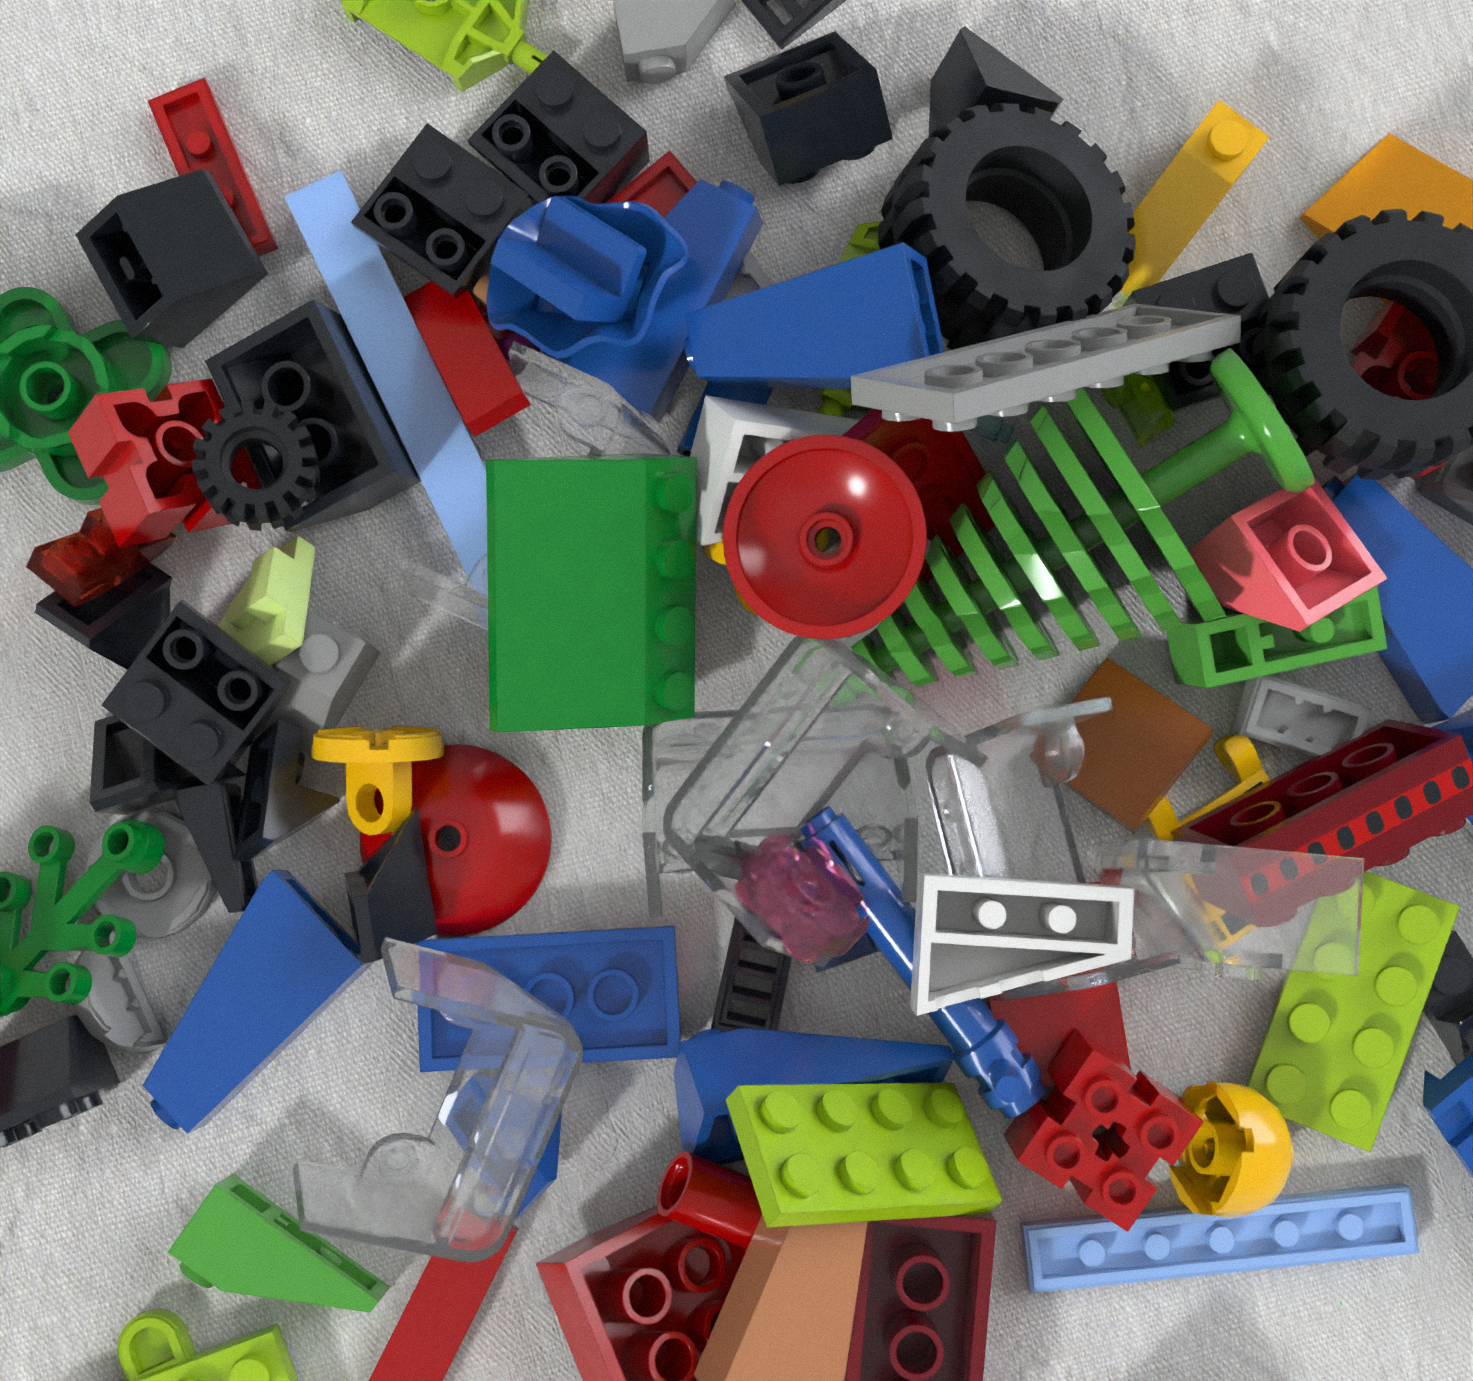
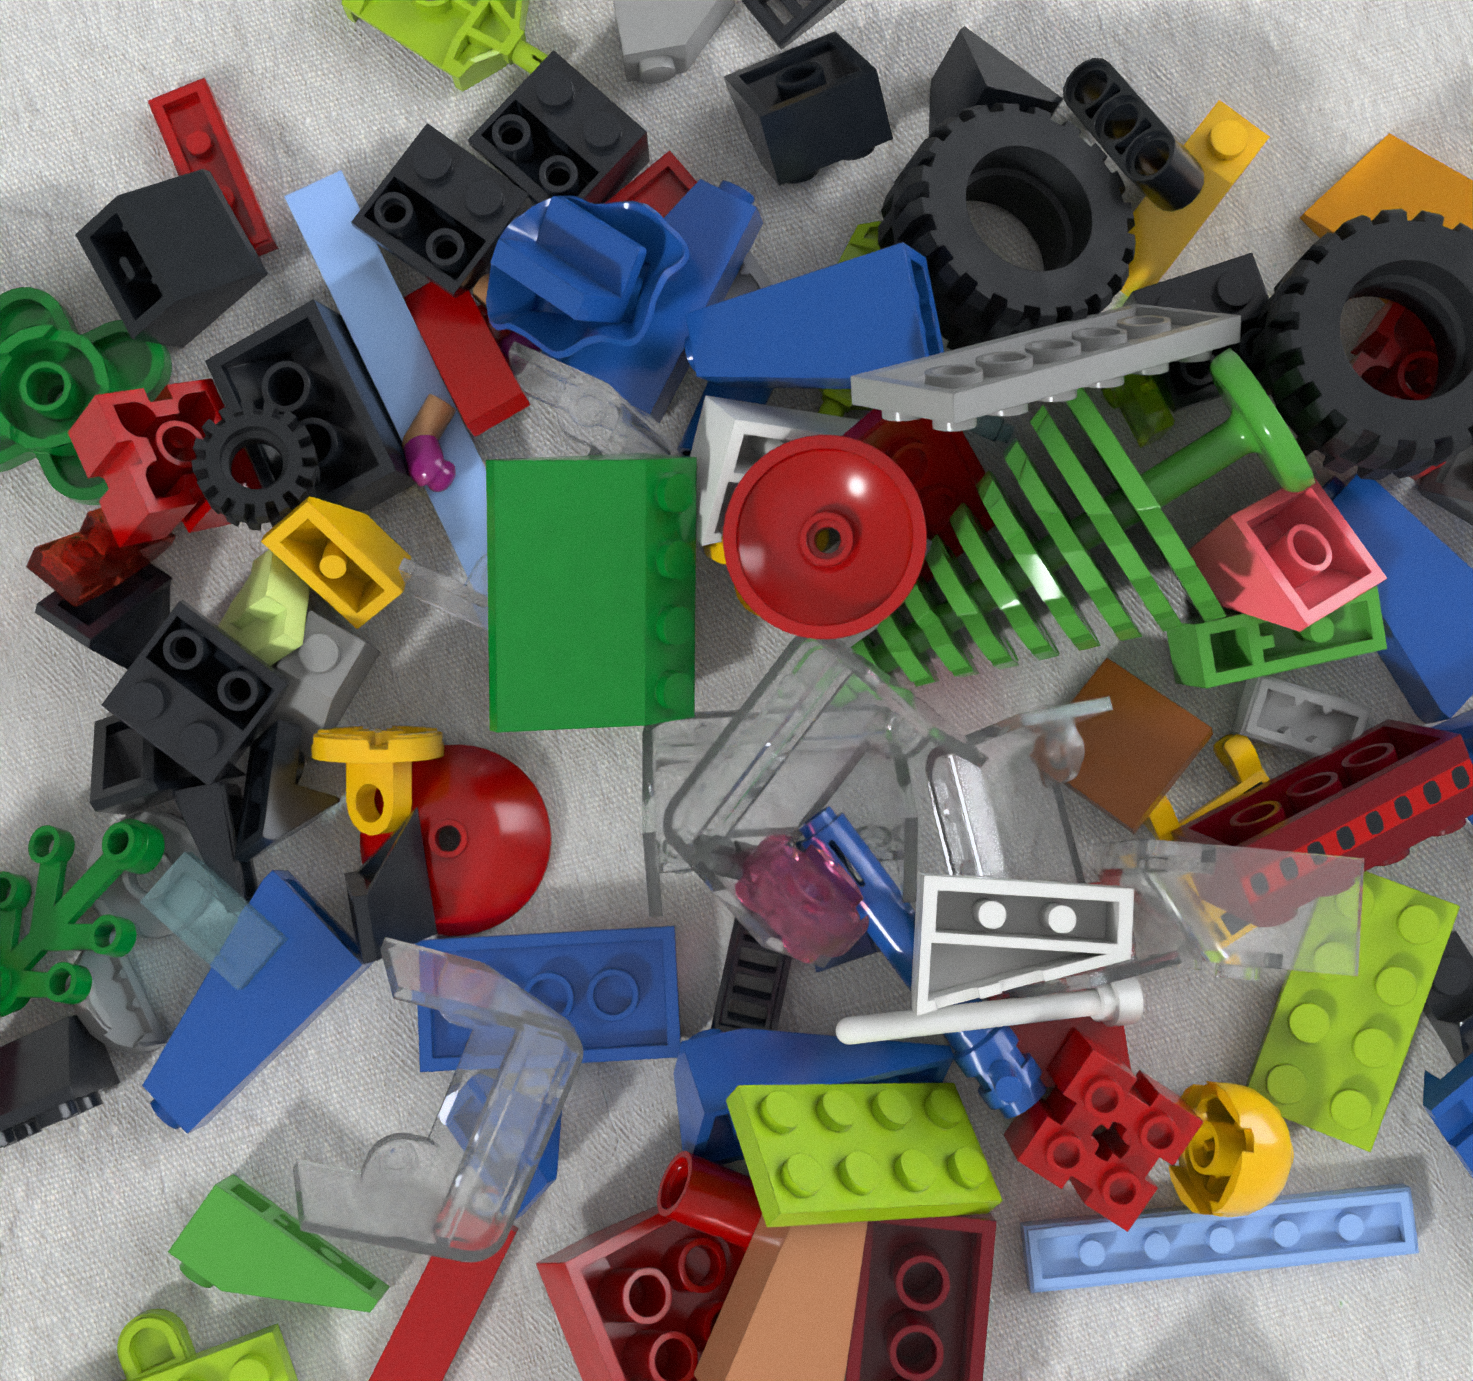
none -> clear light blue tile [140,851,288,990]
none -> yellow slope [261,496,411,629]
none -> arm [402,394,456,492]
none -> white piece [835,972,1143,1045]
none -> black beam [1063,58,1204,212]

